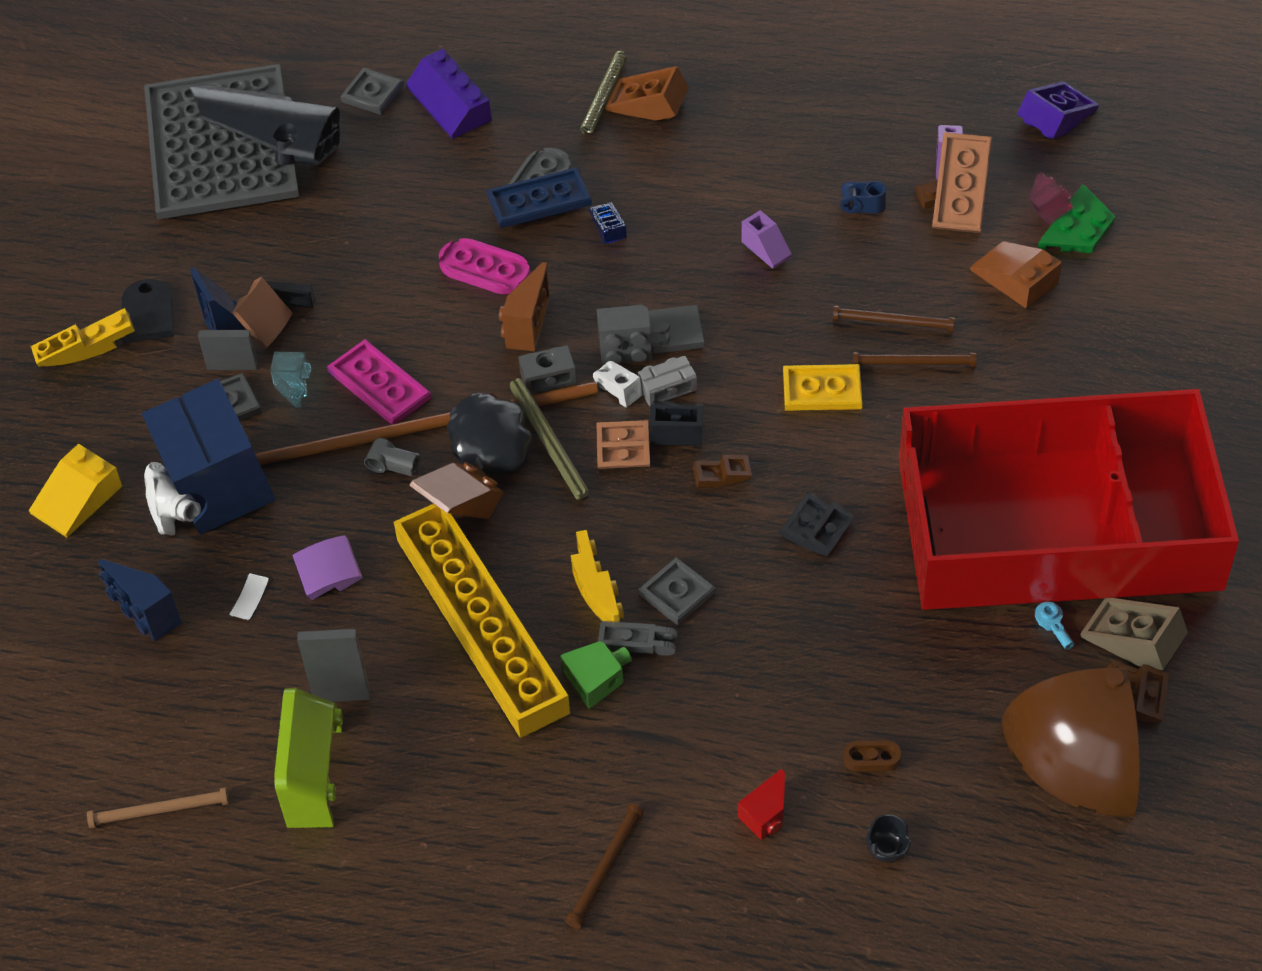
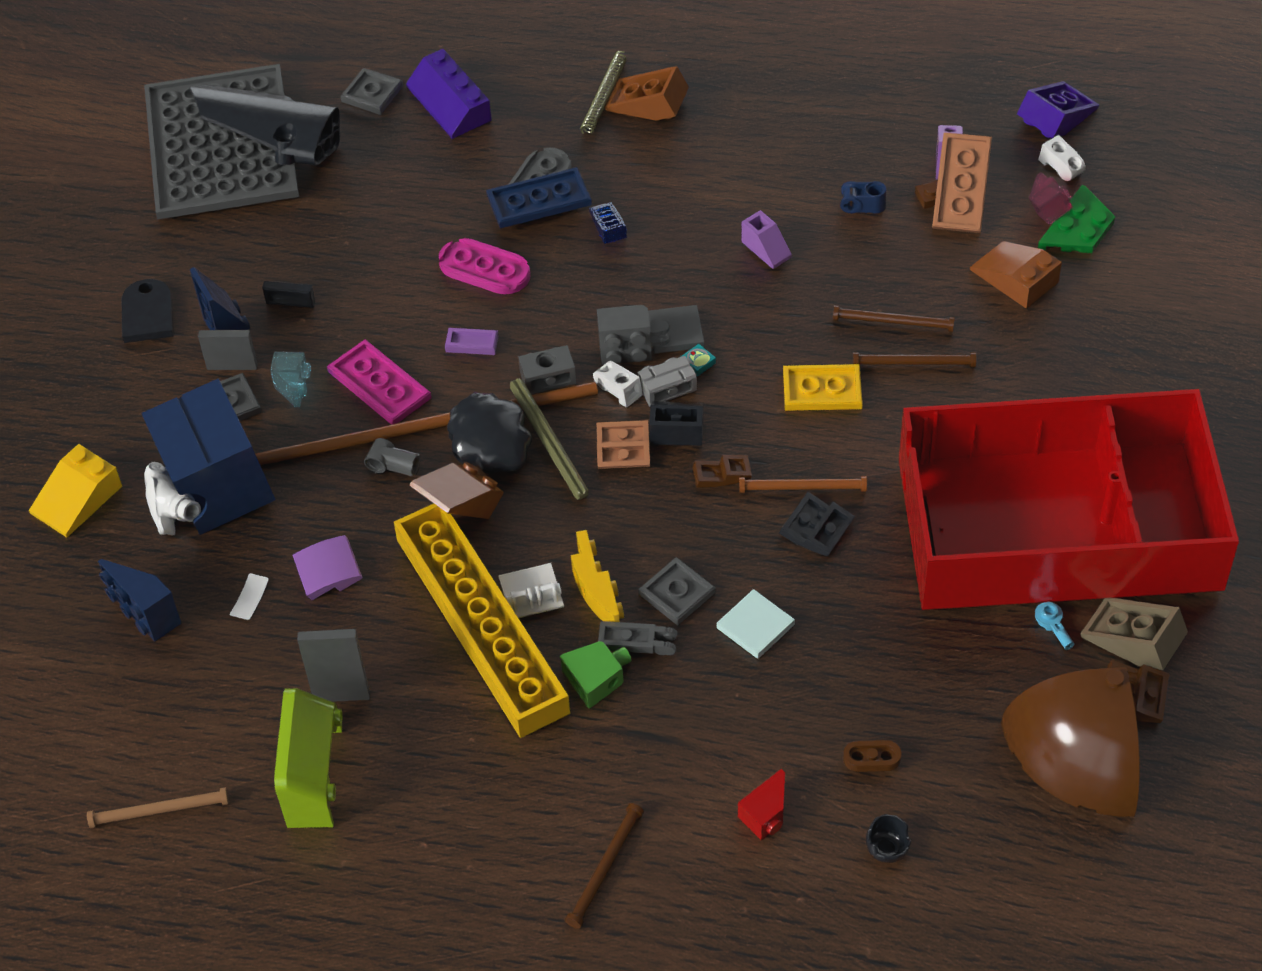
yellow slope [31,308,135,367] -> none
nougat slope [232,277,292,349] -> none
dark orange slope [499,262,550,352] -> none
none -> medium lavender tile [445,328,499,355]
none -> white hinge [498,563,564,618]
none -> tile [681,344,716,377]
none -> light aqua tile [717,589,795,659]
none -> dark orange bar [739,476,867,493]
none -> white leg [1038,135,1085,181]

